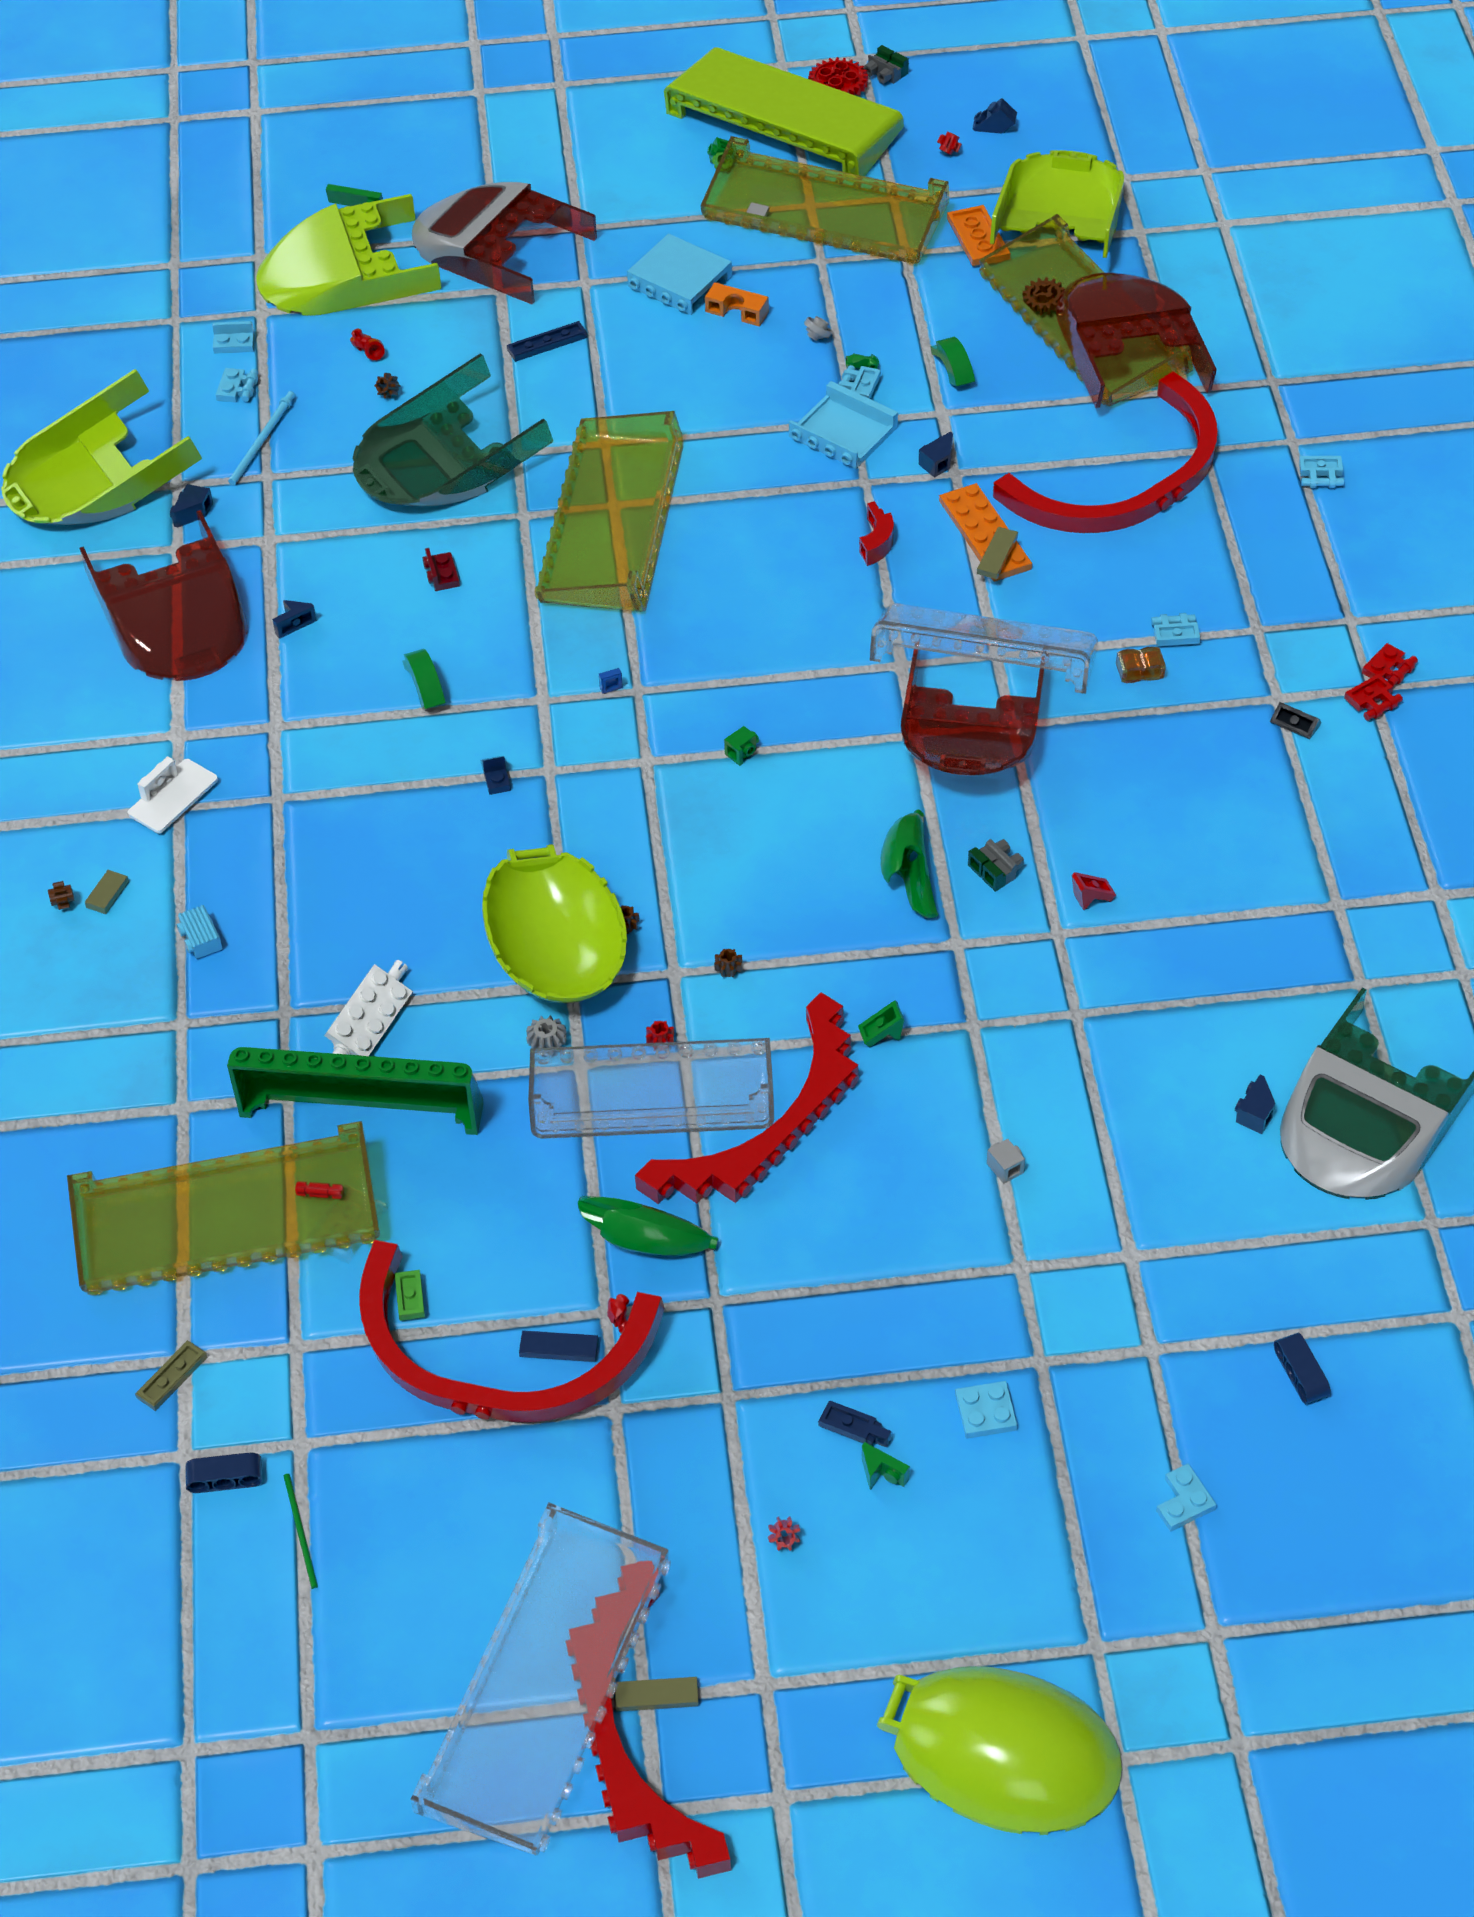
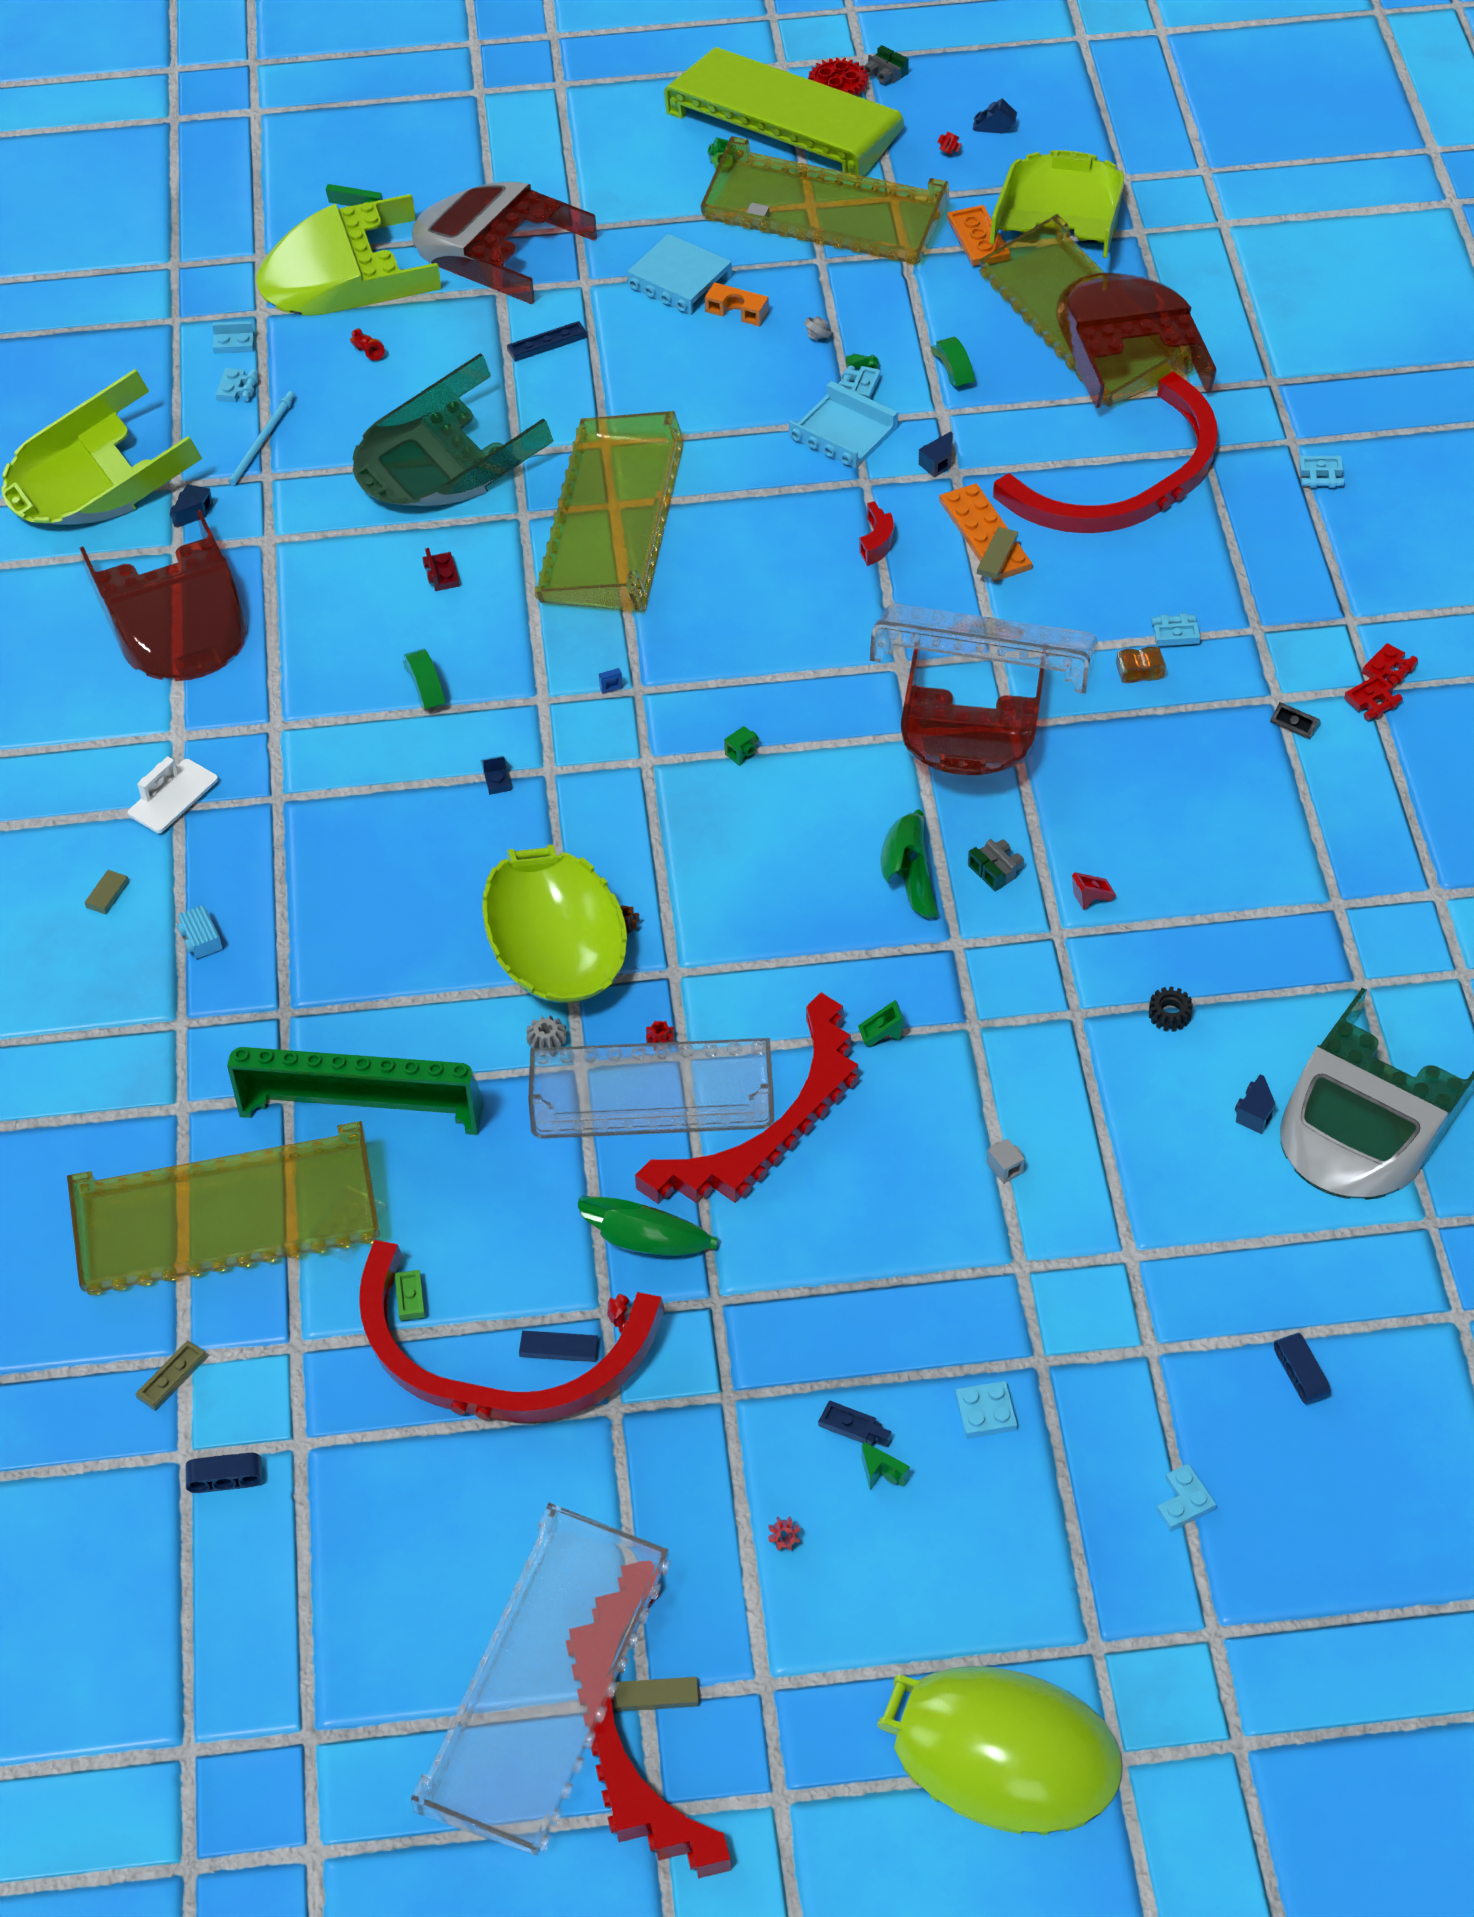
reddish brown gear [48,881,75,910] -> none
dark blue slope [272,600,317,639] -> none
green axle [283,1474,318,1589] -> none
red axle [295,1181,344,1199] -> none
white plate [324,960,413,1056] -> none
gear [374,373,401,399] -> none
reddish brown gear [714,949,742,977] -> none
reddish brown gear [1022,277,1066,315] -> none
none -> black tyre [1149,987,1193,1032]

